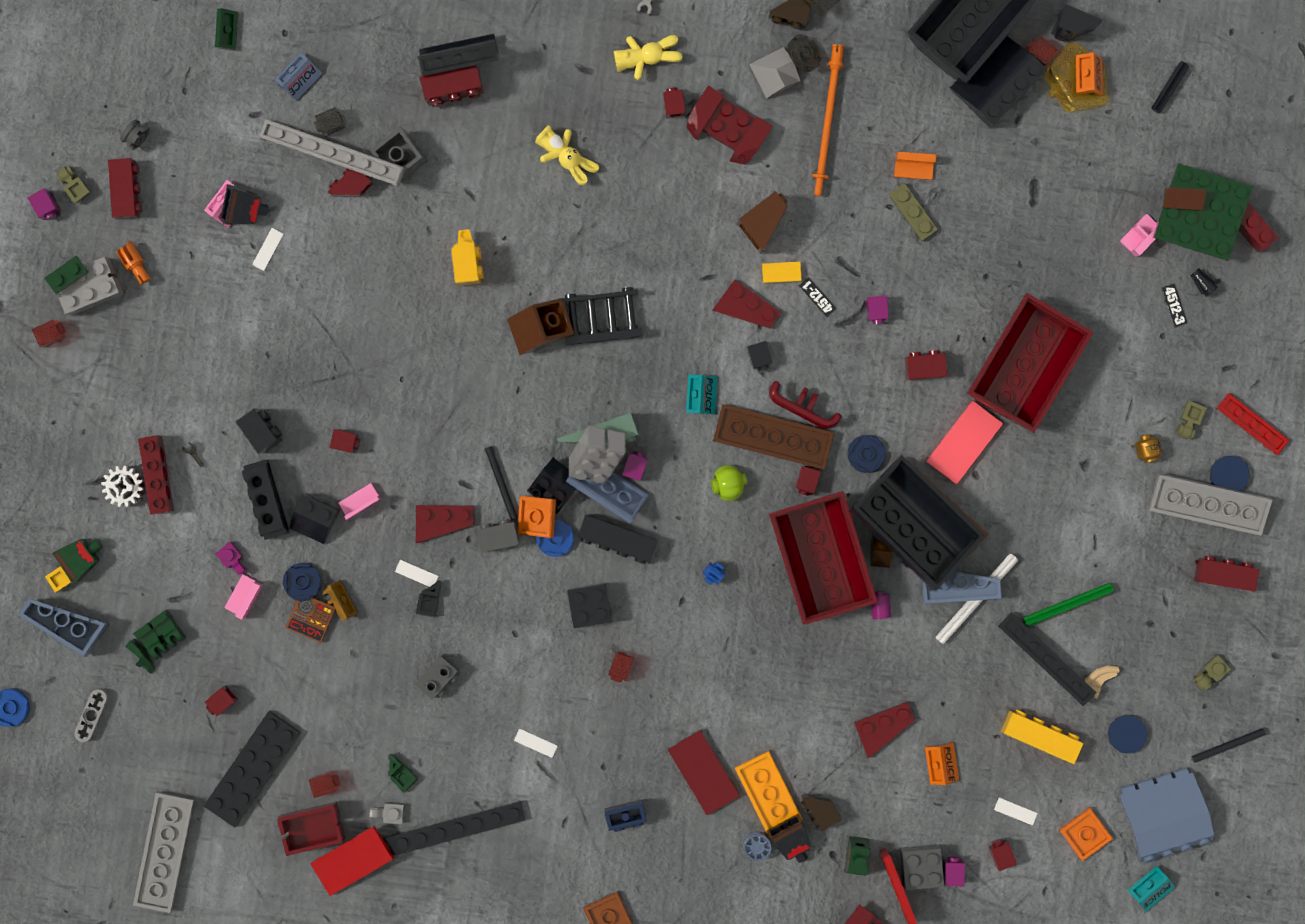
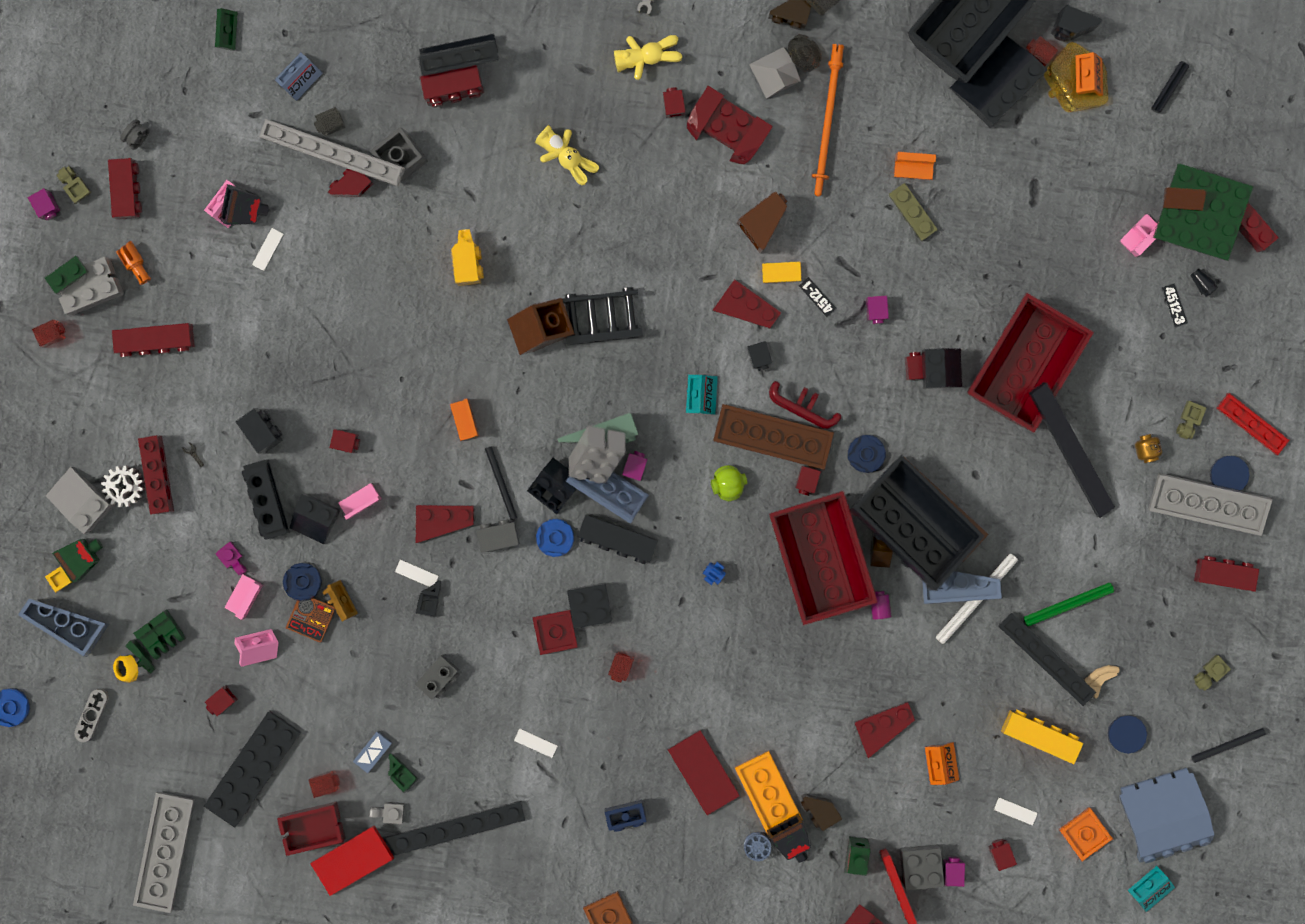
orange tile [518,496,556,538] -> none
coral tile [926,400,1003,485] -> none
none -> light grey slope [46,467,114,534]
none -> dark red brick [112,323,195,357]
none -> yellow piece [113,655,138,683]
none -> bright pink panel [235,629,278,667]
none -> sand blue tile [353,731,392,773]
none -> orange panel [450,399,479,441]
none -> dark red plate [532,609,578,655]
none -> black slope [922,348,962,389]
none -> black tile [1029,382,1115,518]

